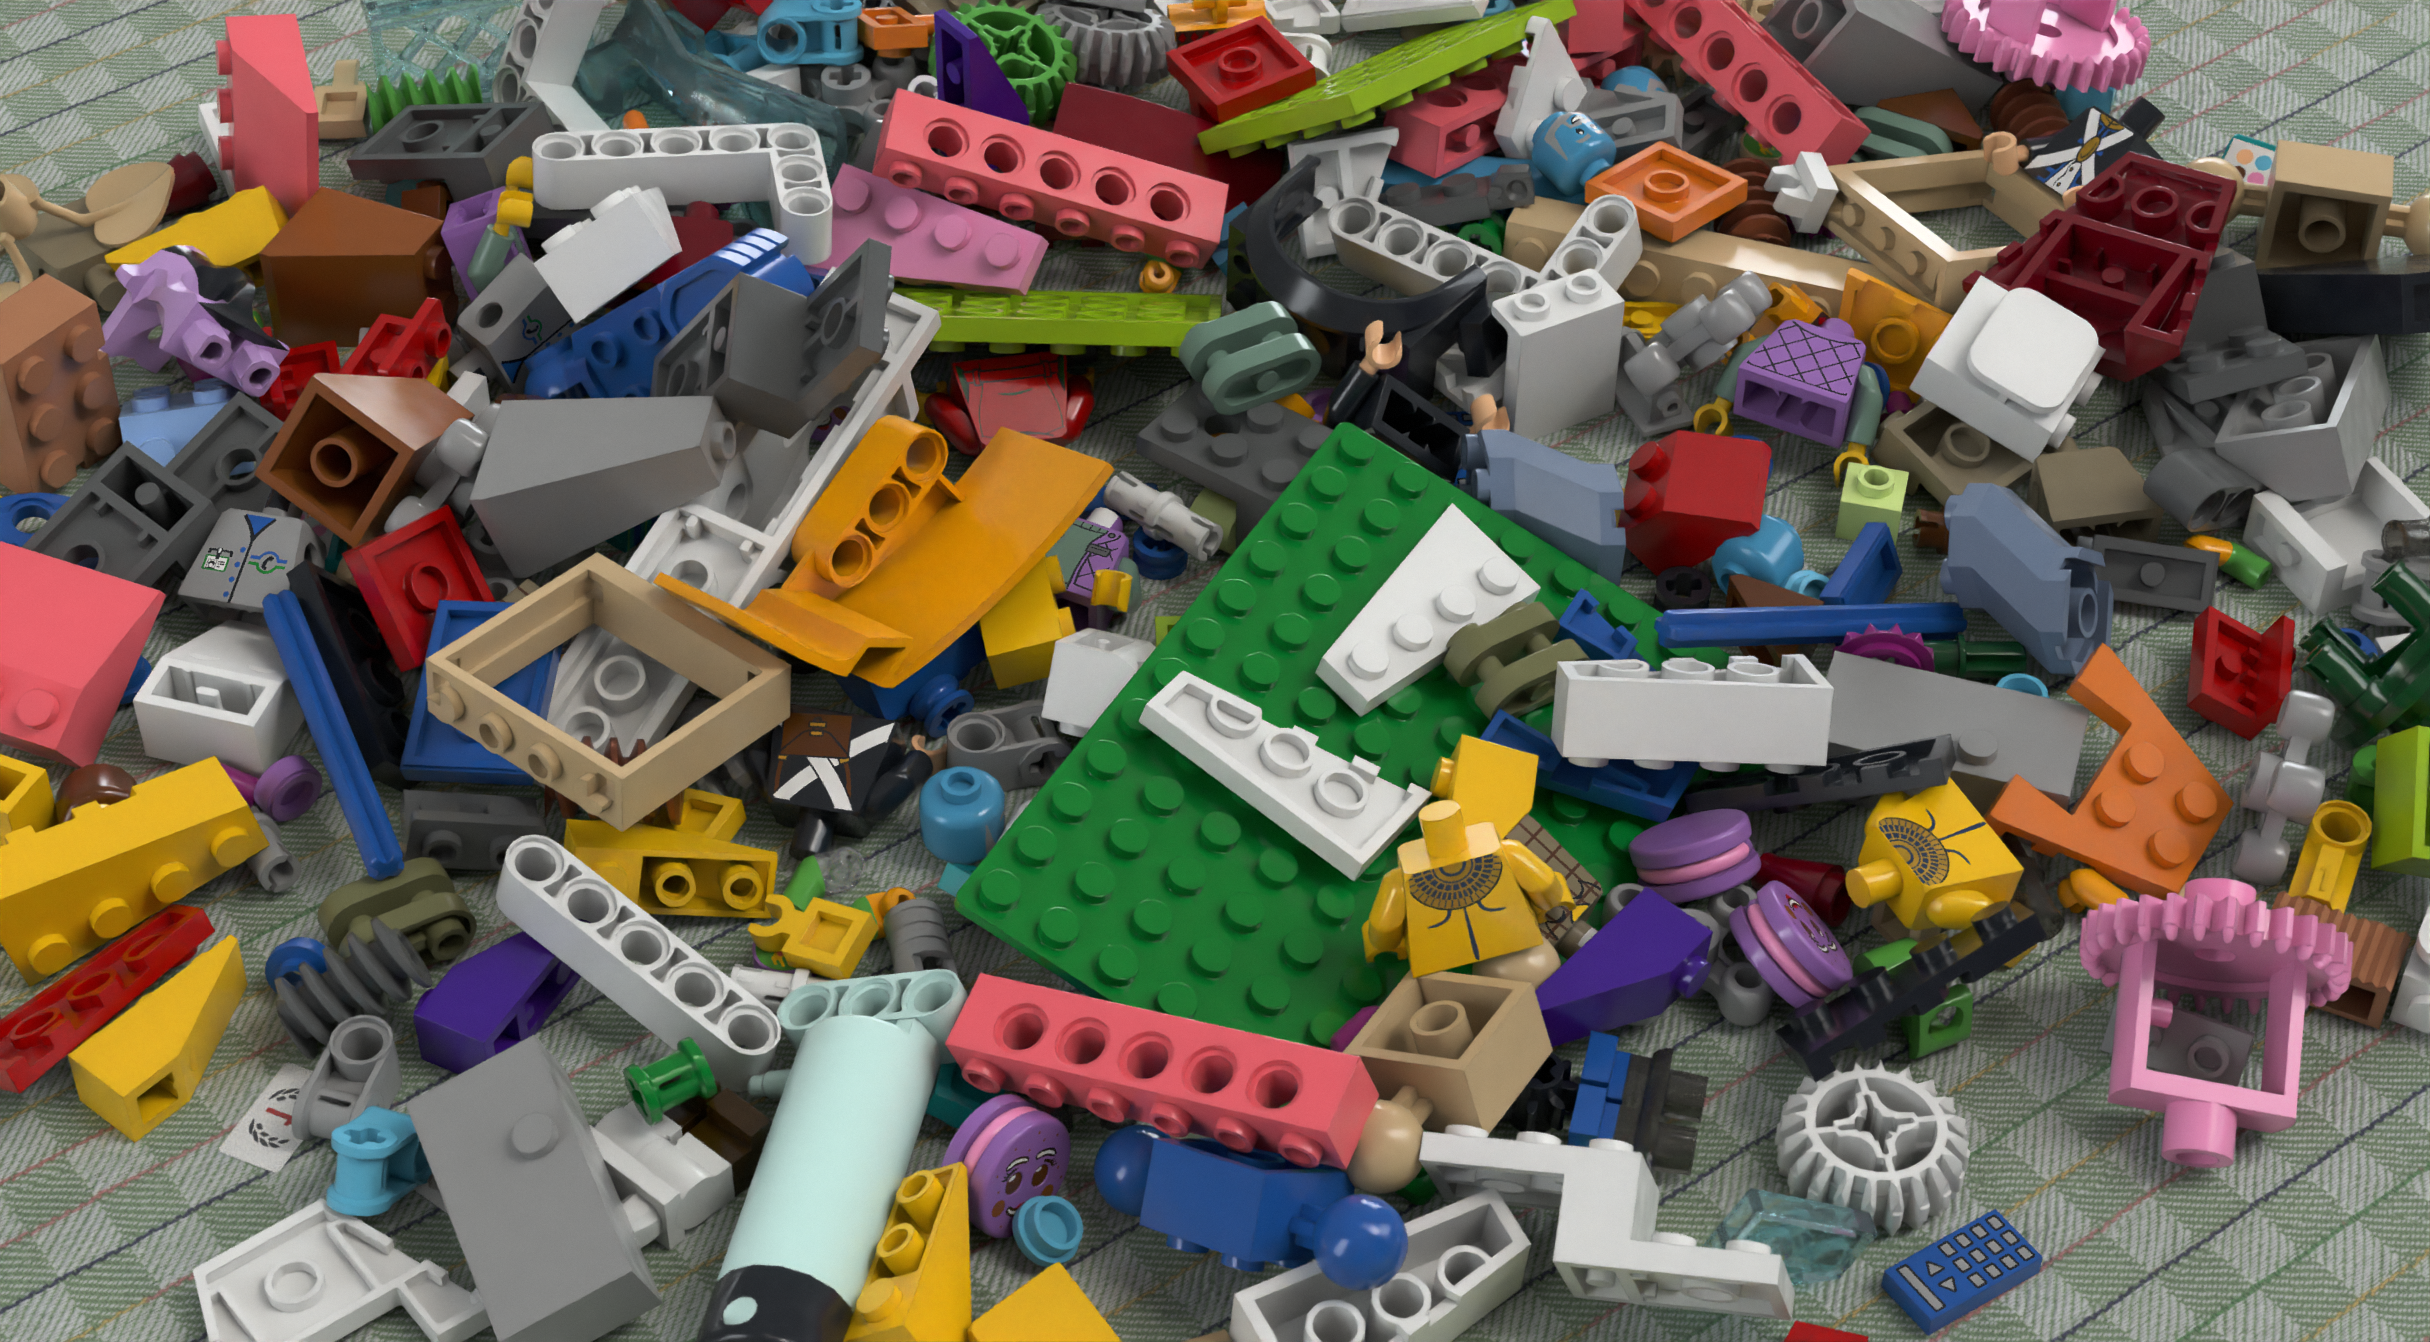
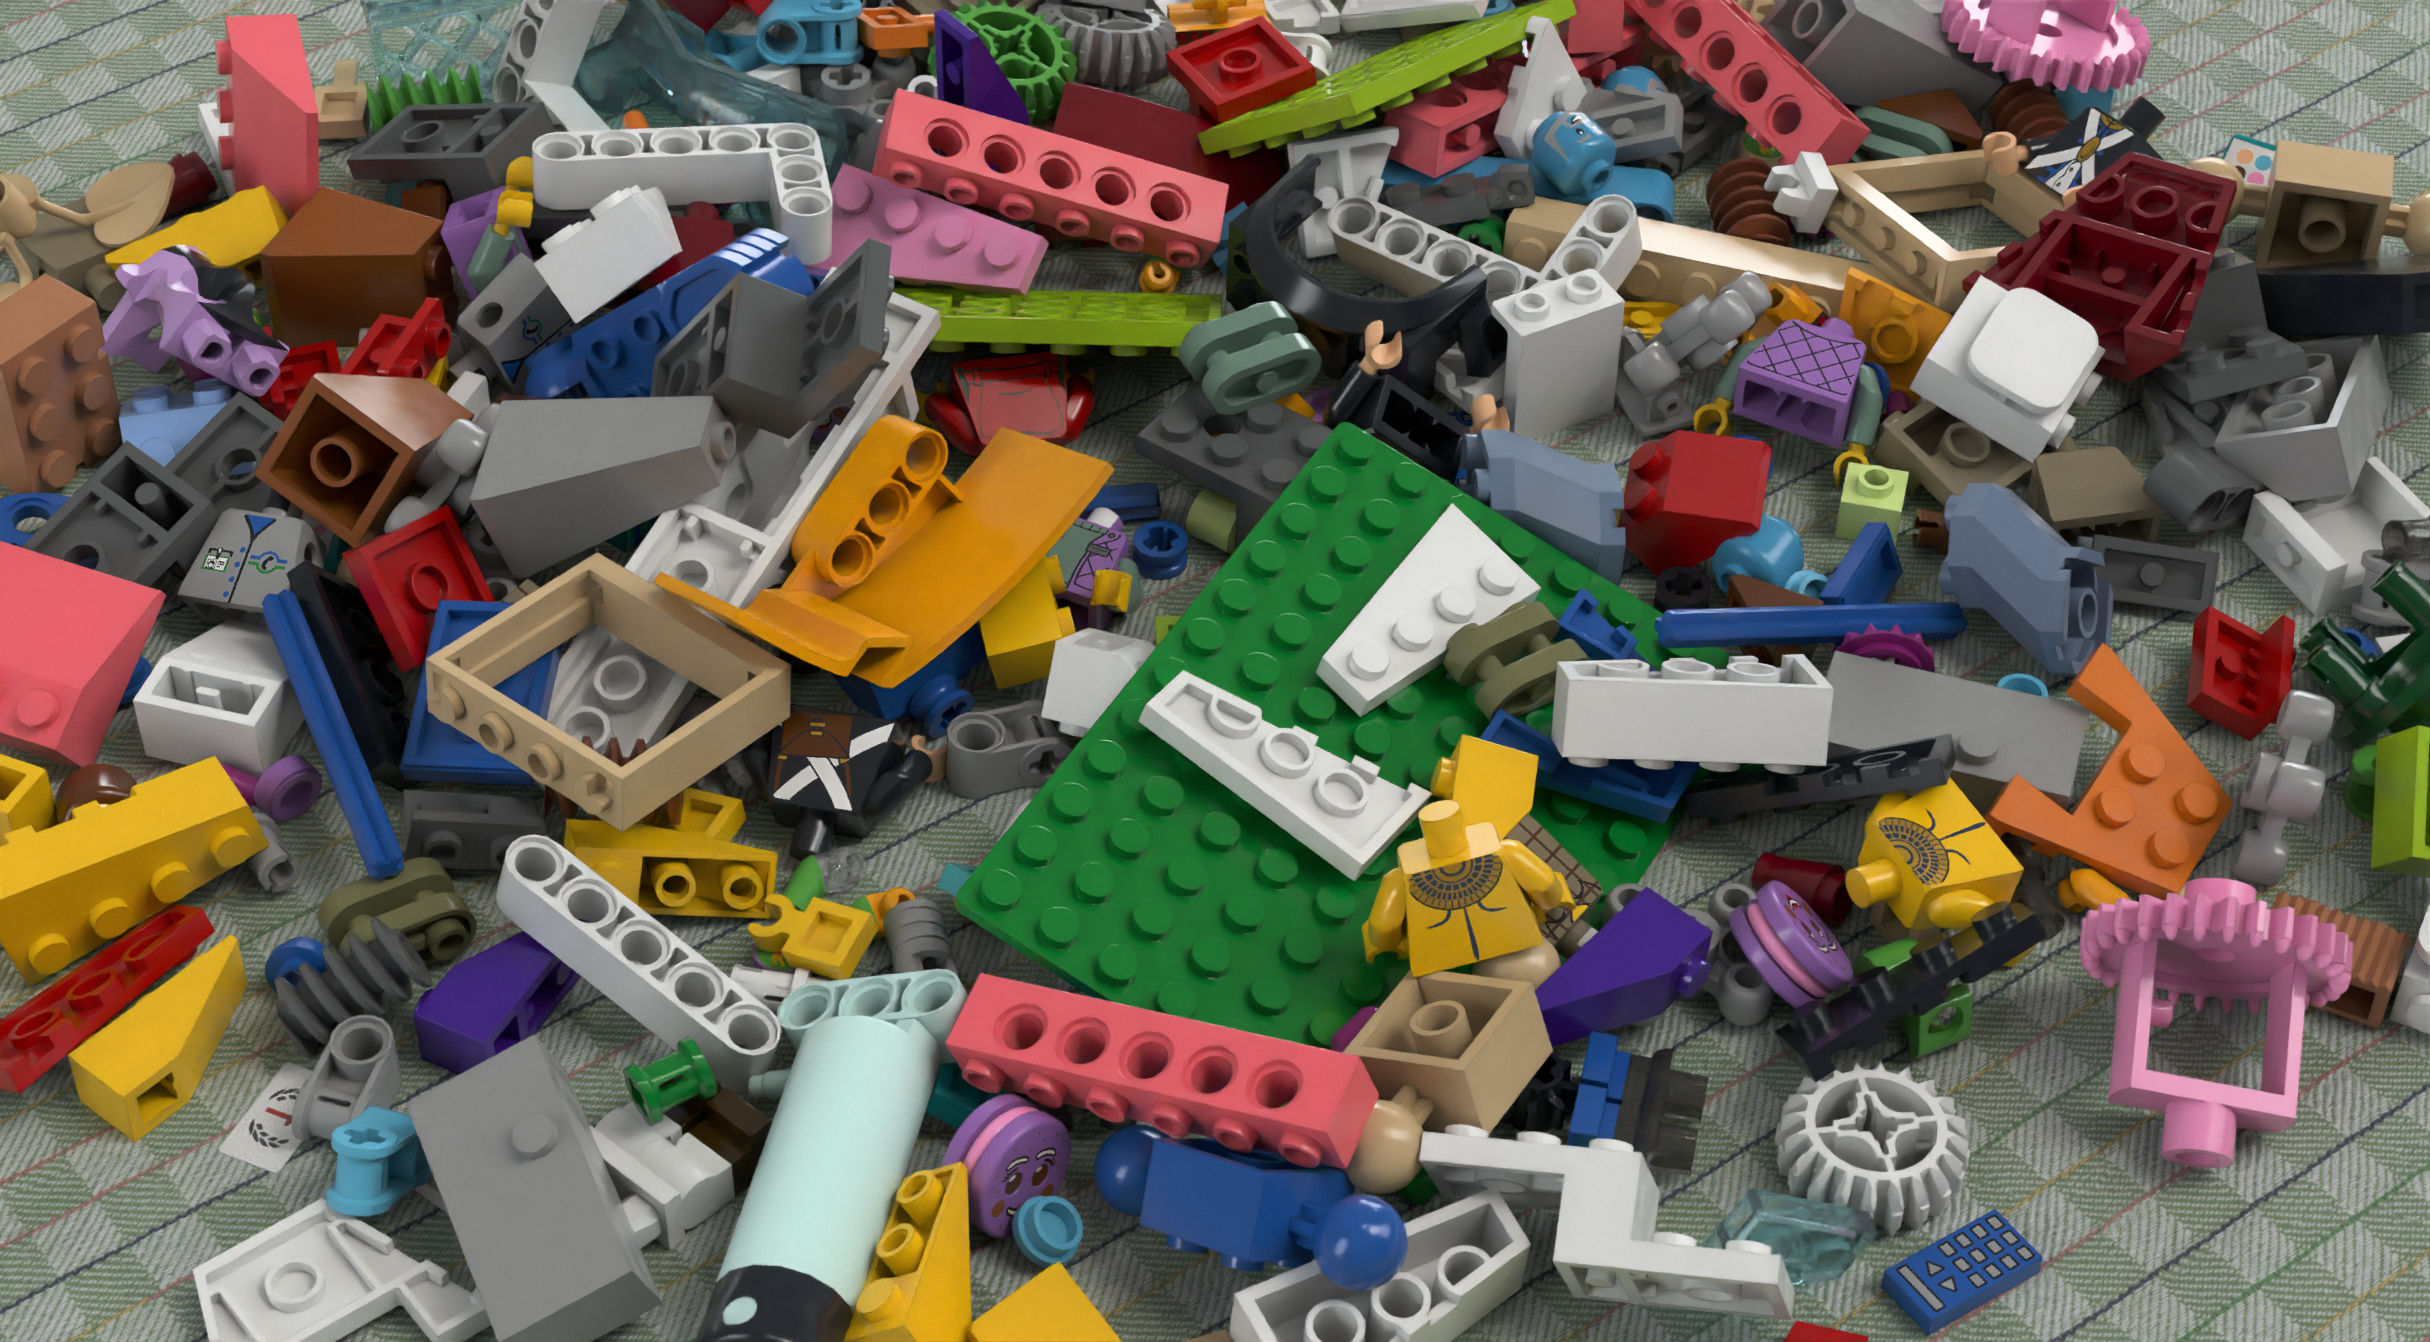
dark azure head [919,766,1006,865] -> none
white pin [1103,471,1223,561] -> none
orange plate [1584,140,1748,243] -> none
medium lavender head [1628,809,1761,904] -> none
dark green axle [1923,635,2027,679] -> none
light grey hinge [2100,993,2255,1087] -> none
bright green arm [2182,534,2273,591] -> none
yellow piece [2287,800,2372,914] -> none

